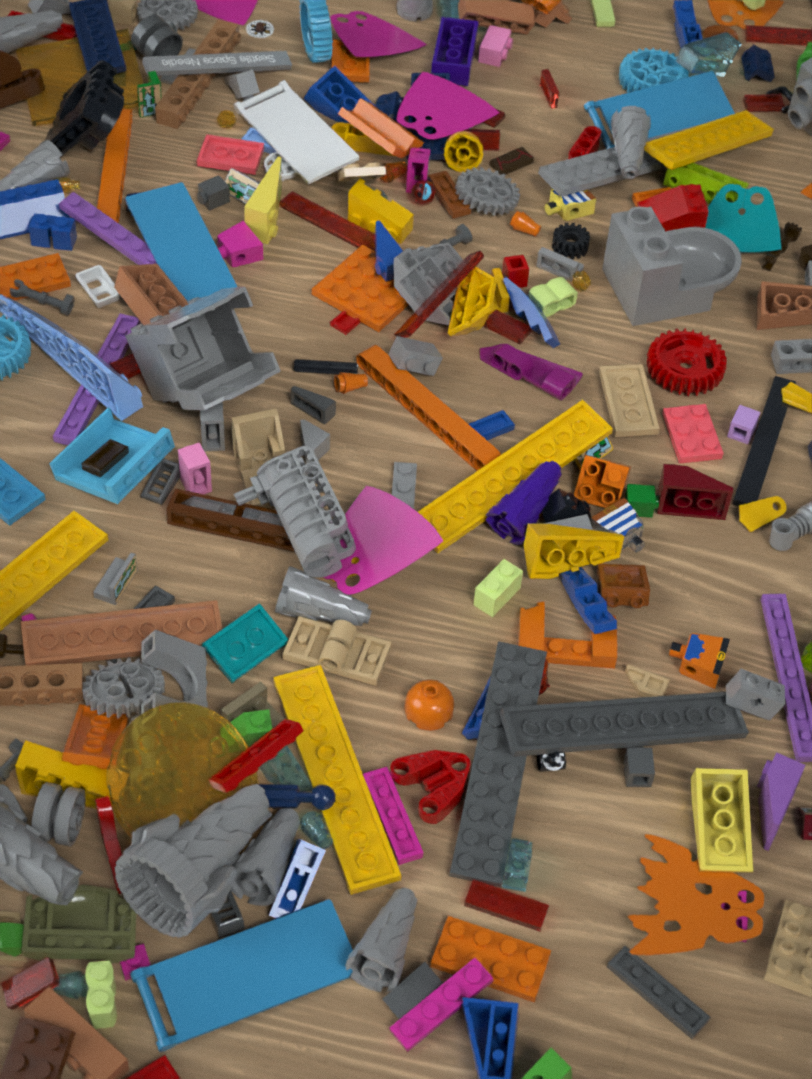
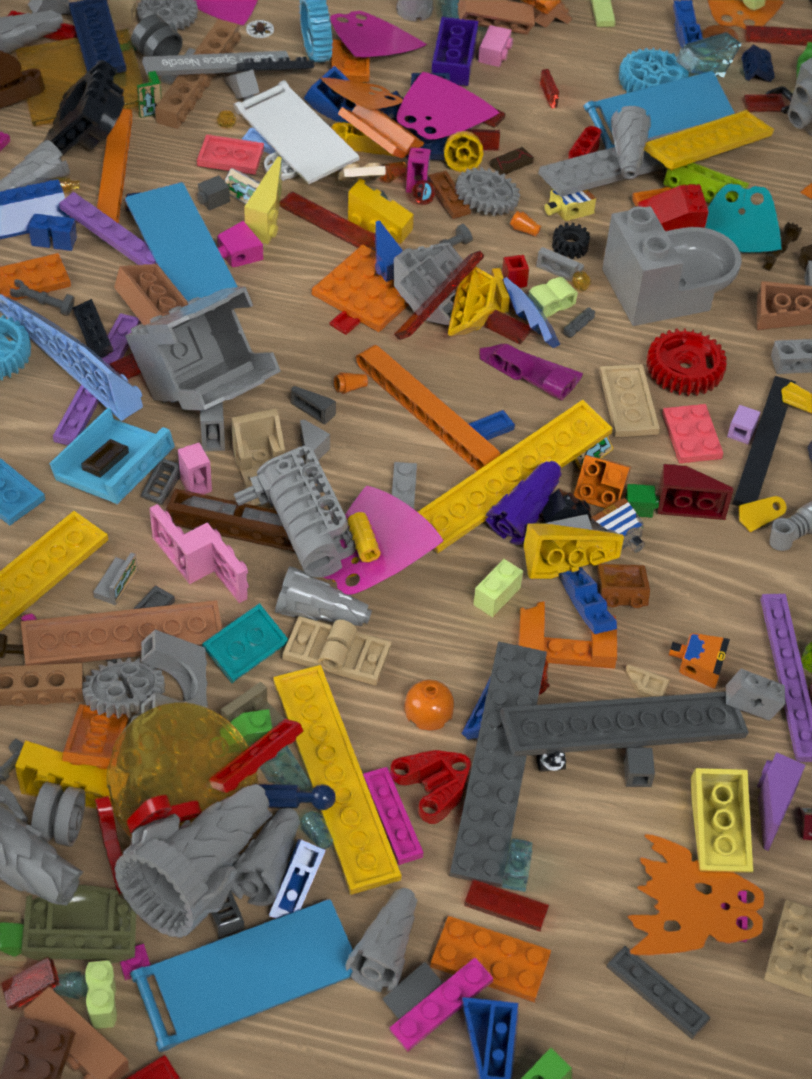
white piece [76,265,120,308] -> none
black axle [294,359,358,375] -> none
light grey brick [388,336,443,376] -> none
none -> black plate [73,299,114,358]
none -> red beam [127,795,202,834]
none -> bright pink bracket [149,504,249,603]
none -> black plate [236,57,314,72]
none -> orange piece [320,77,403,110]
none -> yellow axle [347,512,381,562]
none -> dark grey axle [563,307,596,338]

